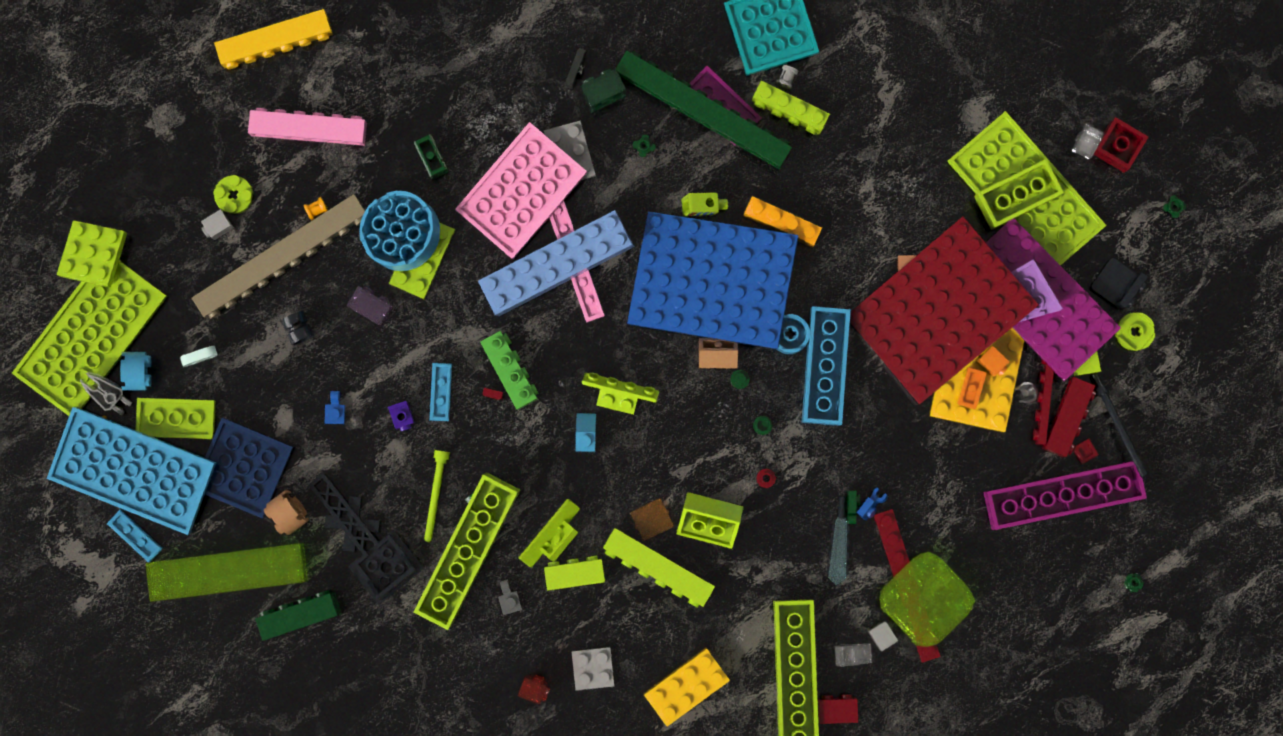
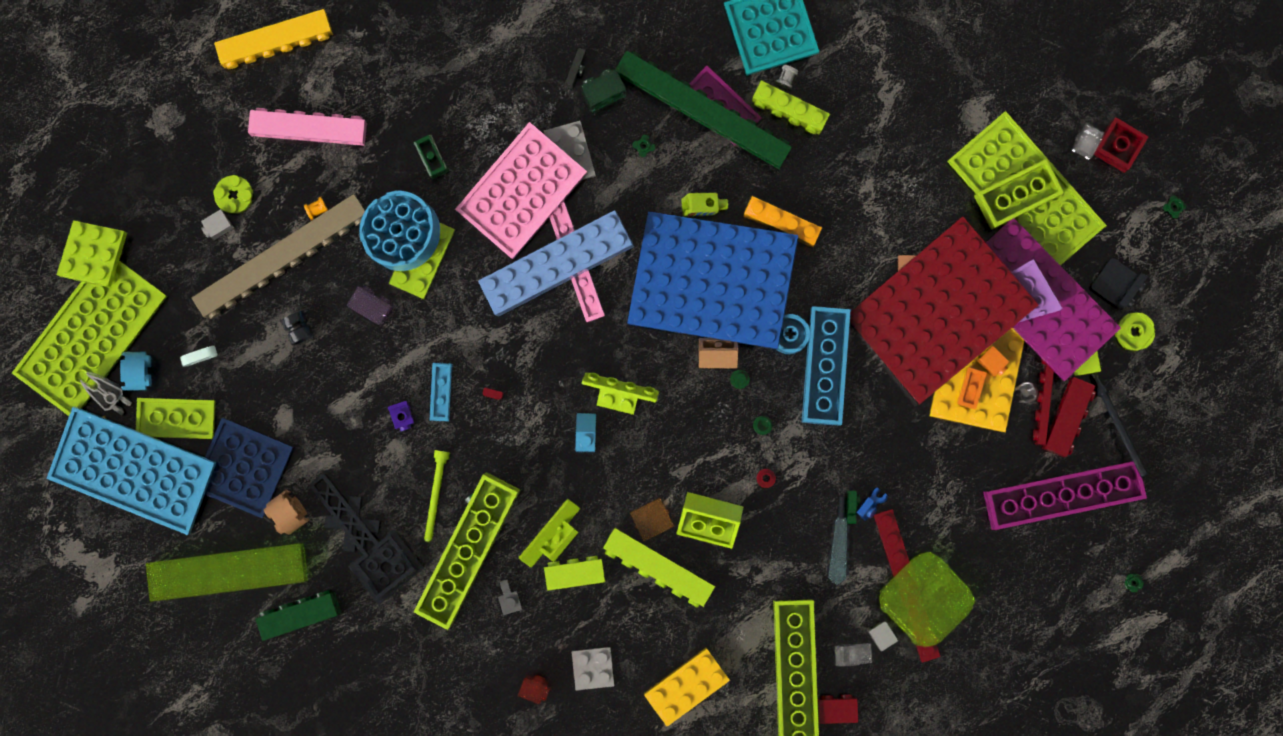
dark azure tile [107,510,163,563] -> none
blue plate [325,391,345,424] -> none
bright green brick [480,331,539,410] -> none
dark red tile [1073,438,1099,464] -> none

